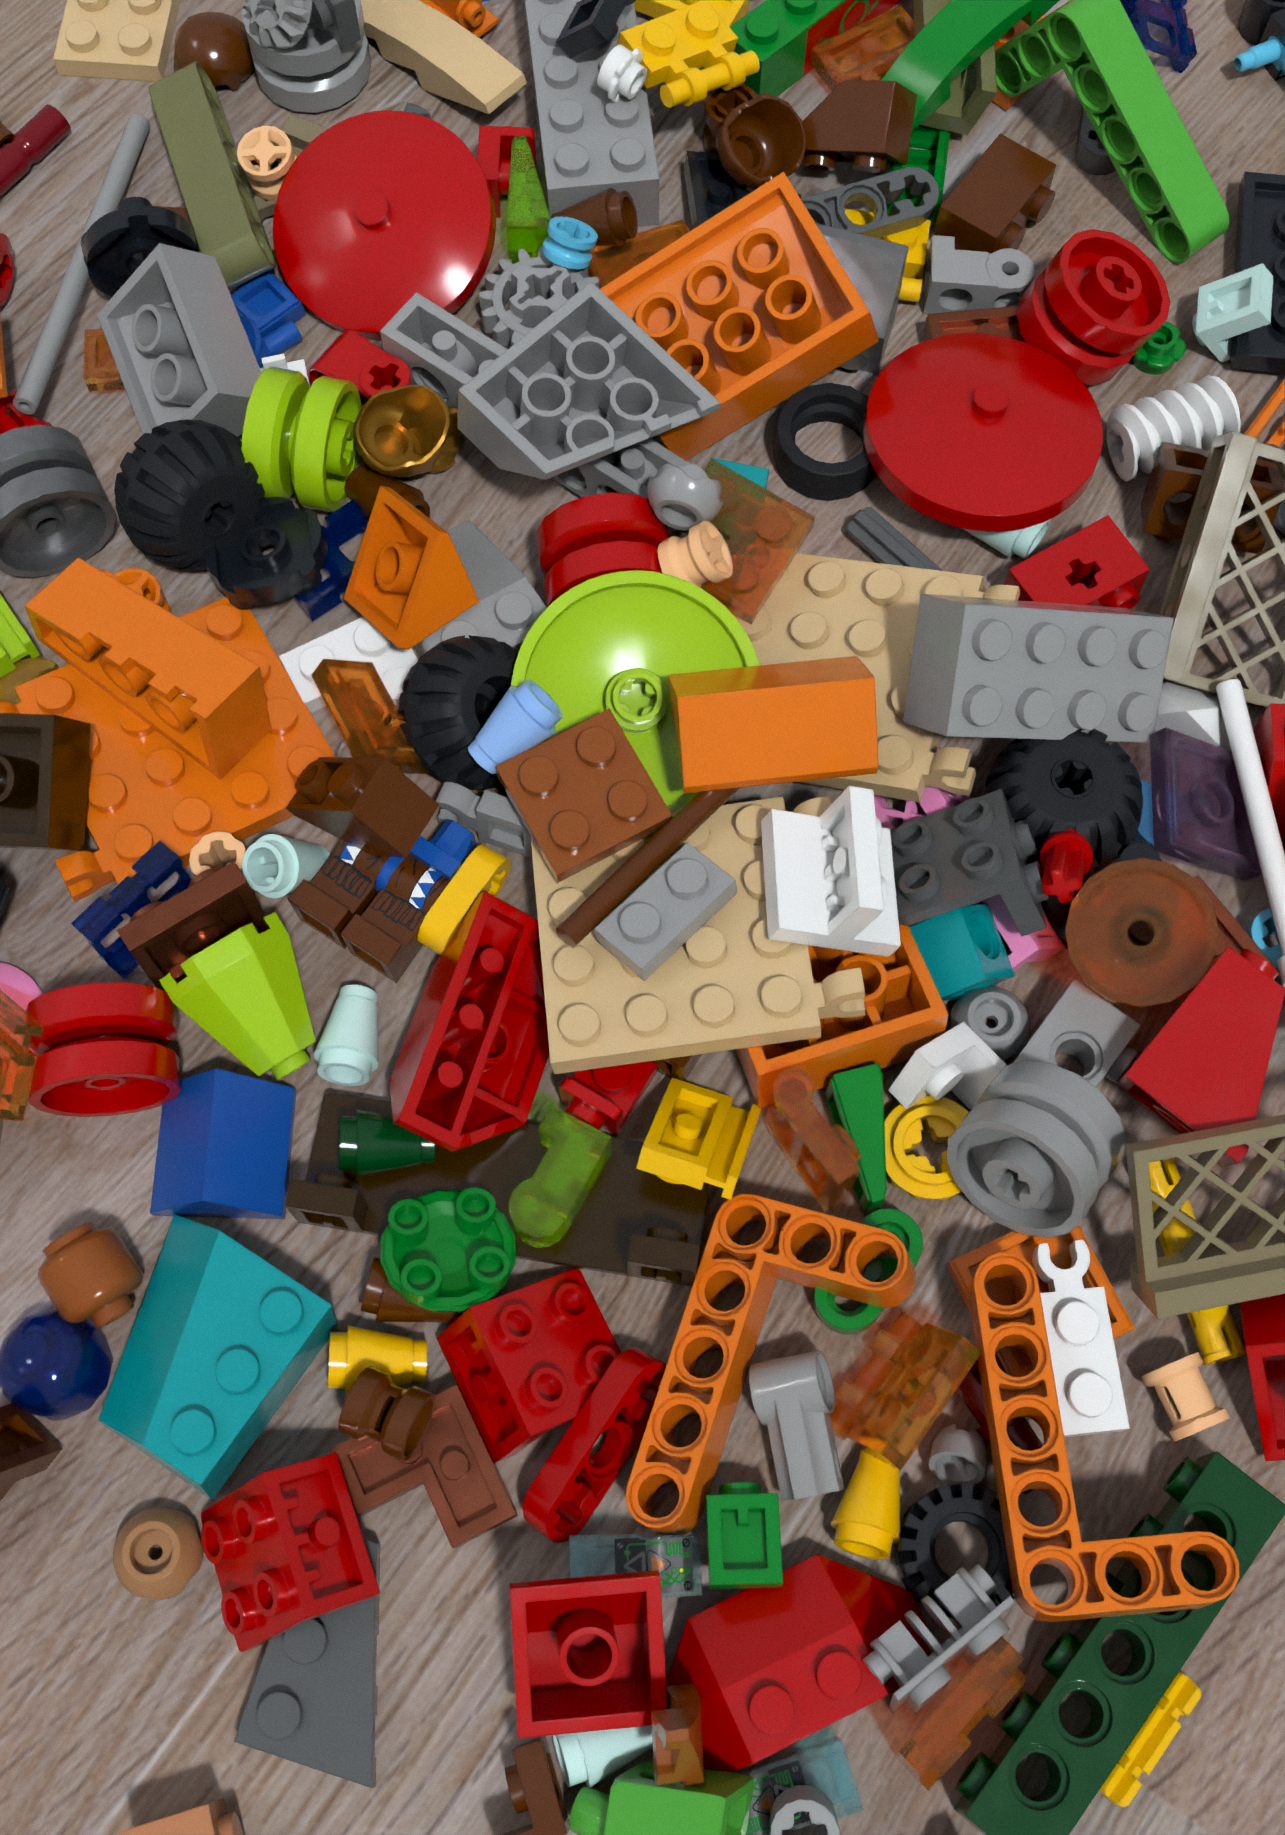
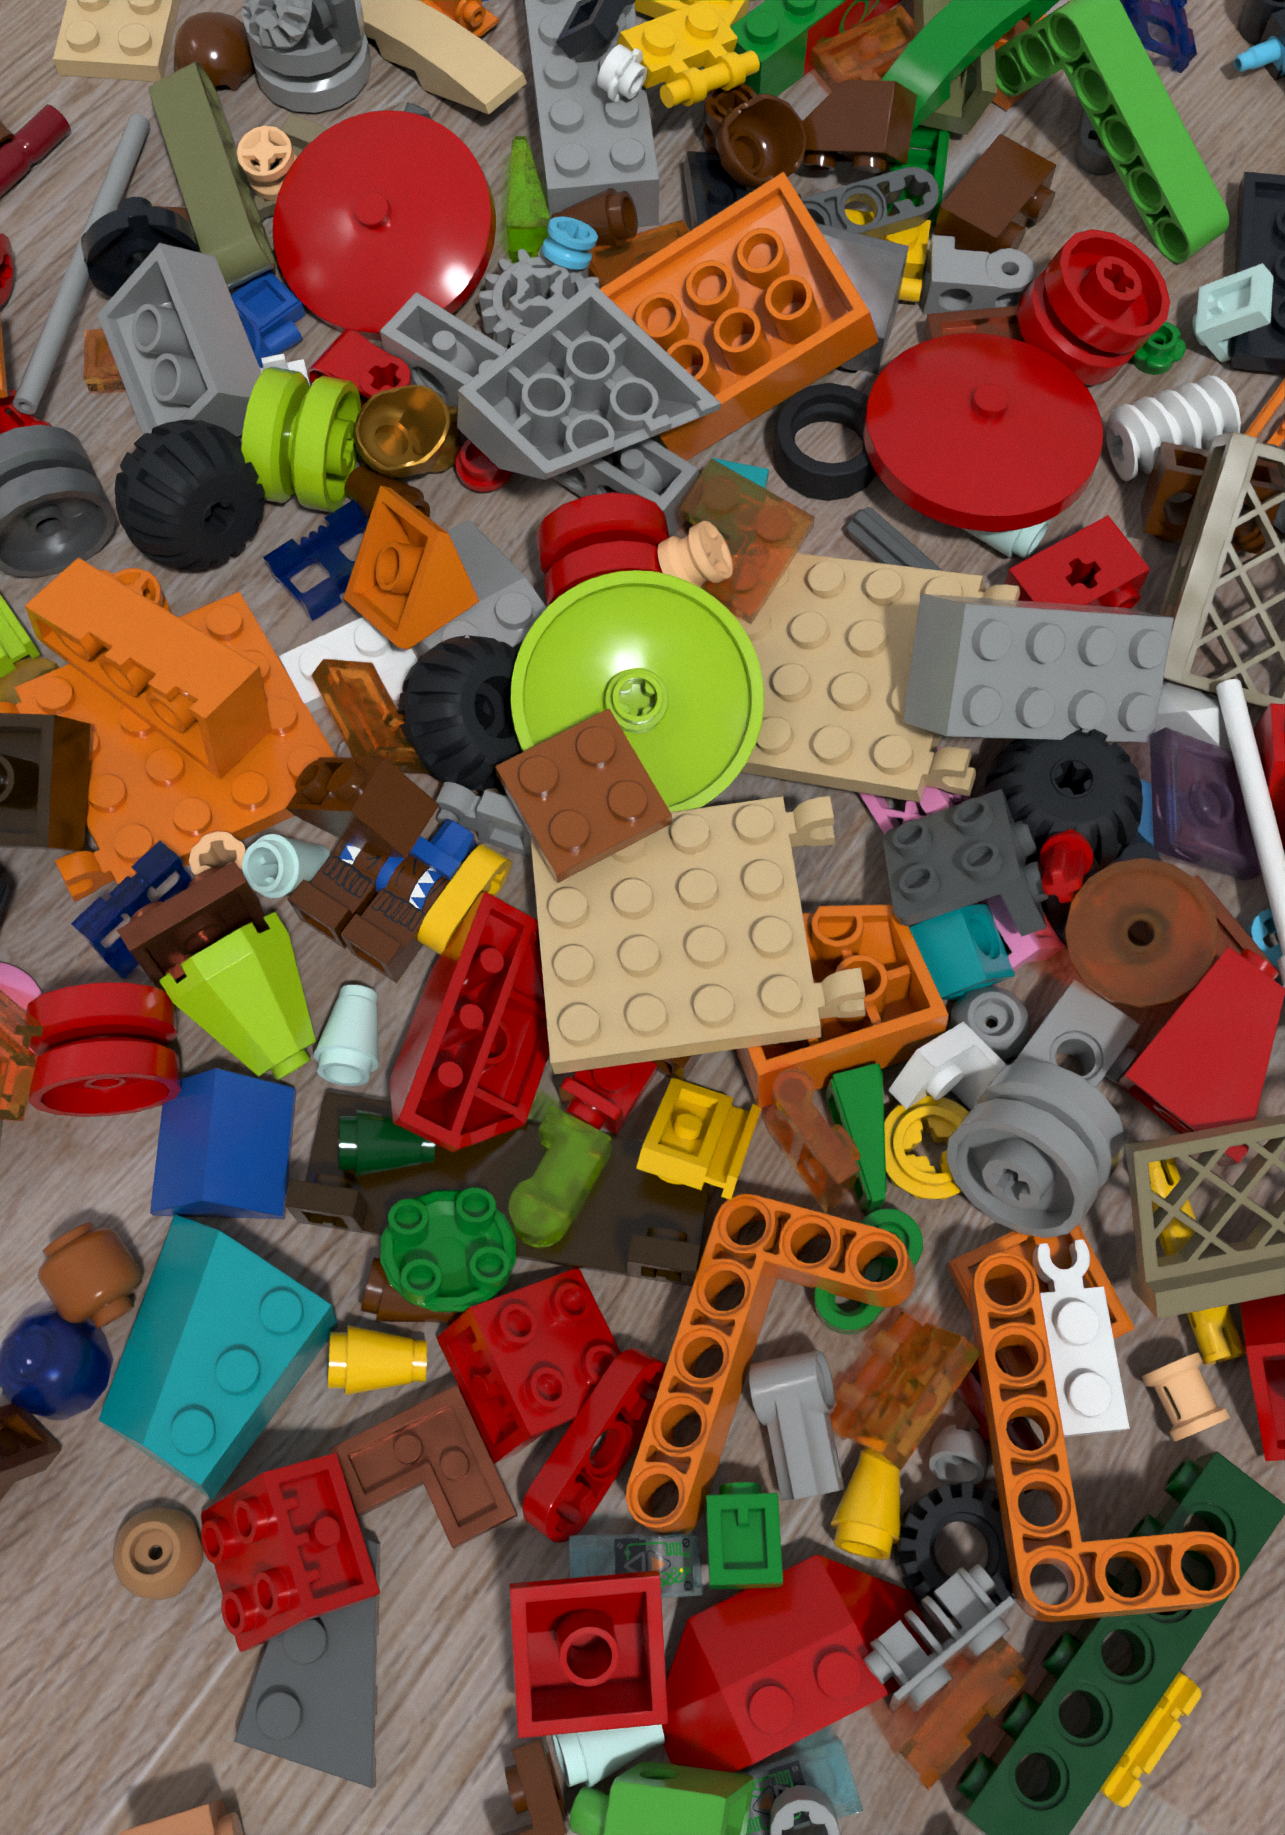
black plate [204,497,328,609] -> none
reddish brown wheel [338,1366,436,1462] -> none
light blue cone [468,679,563,774] -> none
red bracket [477,126,536,218] -> none
reddish brown bar [556,788,739,948] -> none
light grey plate [594,842,737,981] -> none
light grey plate [647,463,724,531] -> none
dark orange slope [651,1683,704,1787] -> none
orange slope [668,656,878,793] -> none
white bracket [761,786,901,957] -> none
none -> red plate [455,439,513,492]

